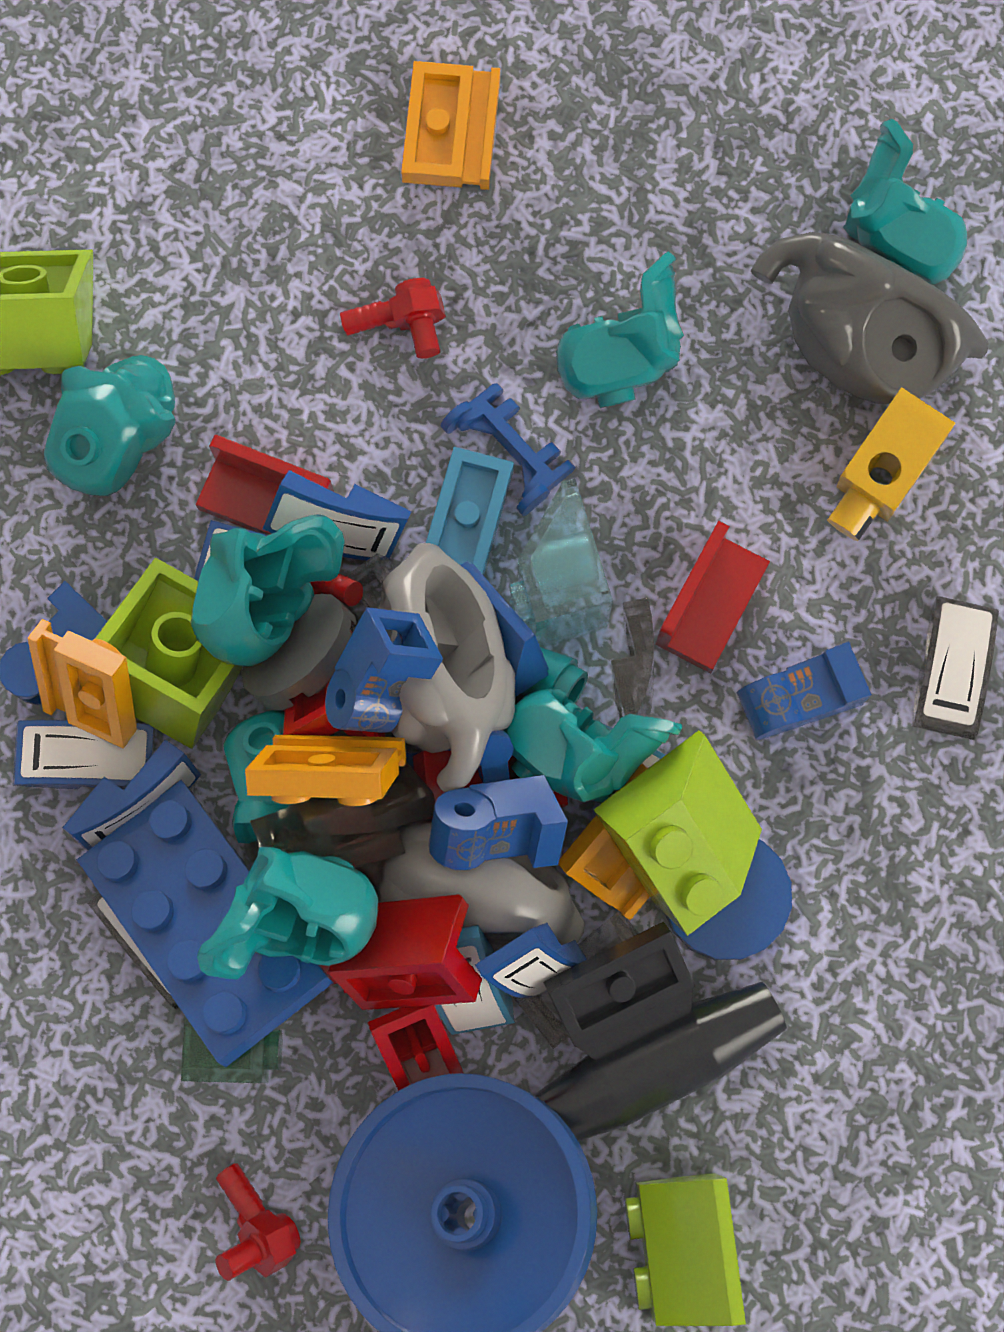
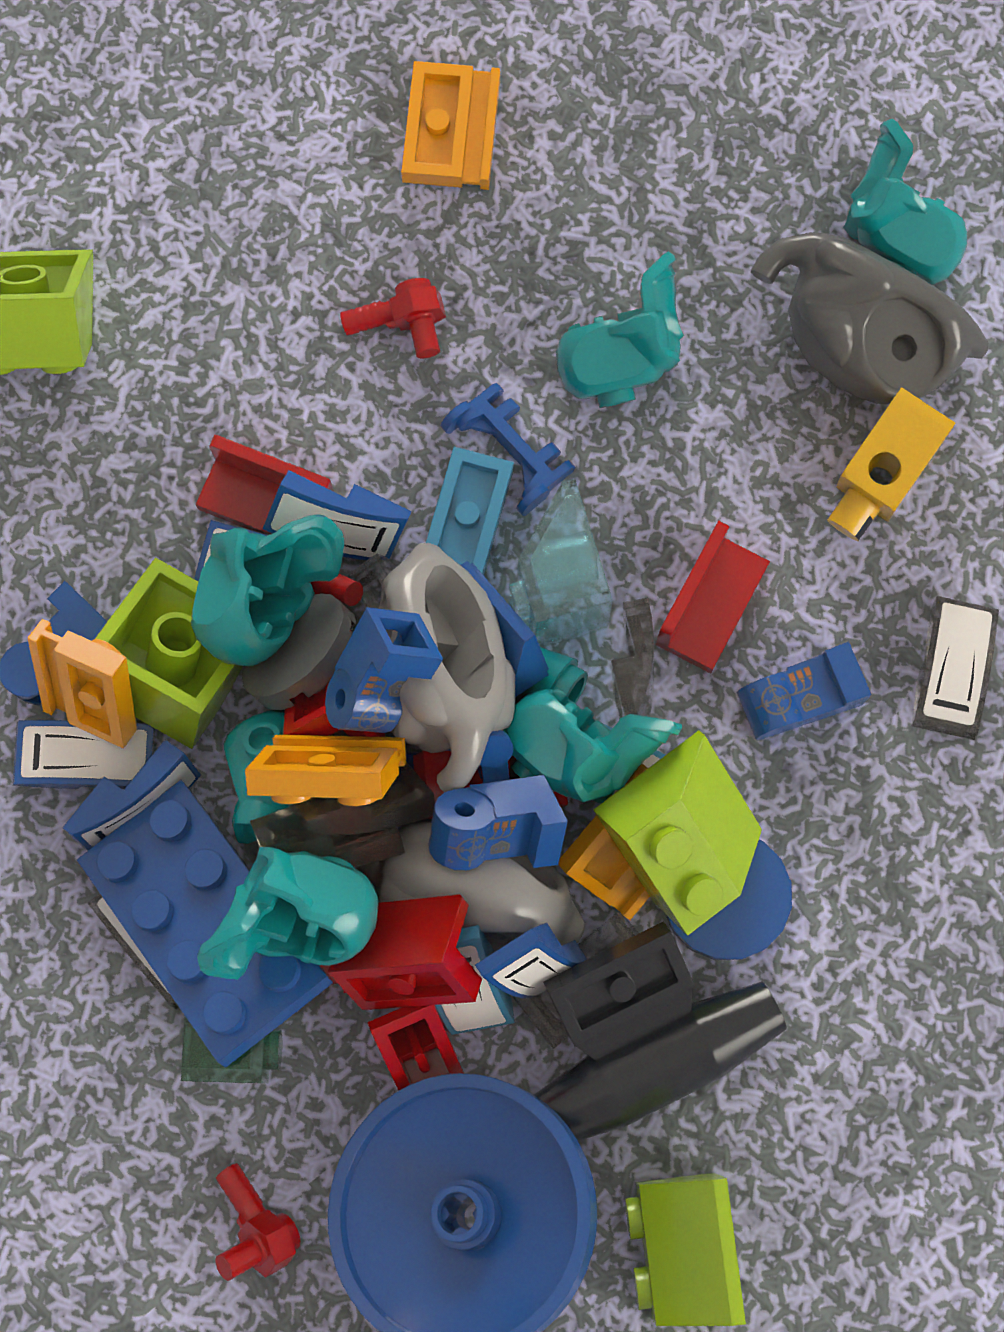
teal head [44,355,176,496] -> none

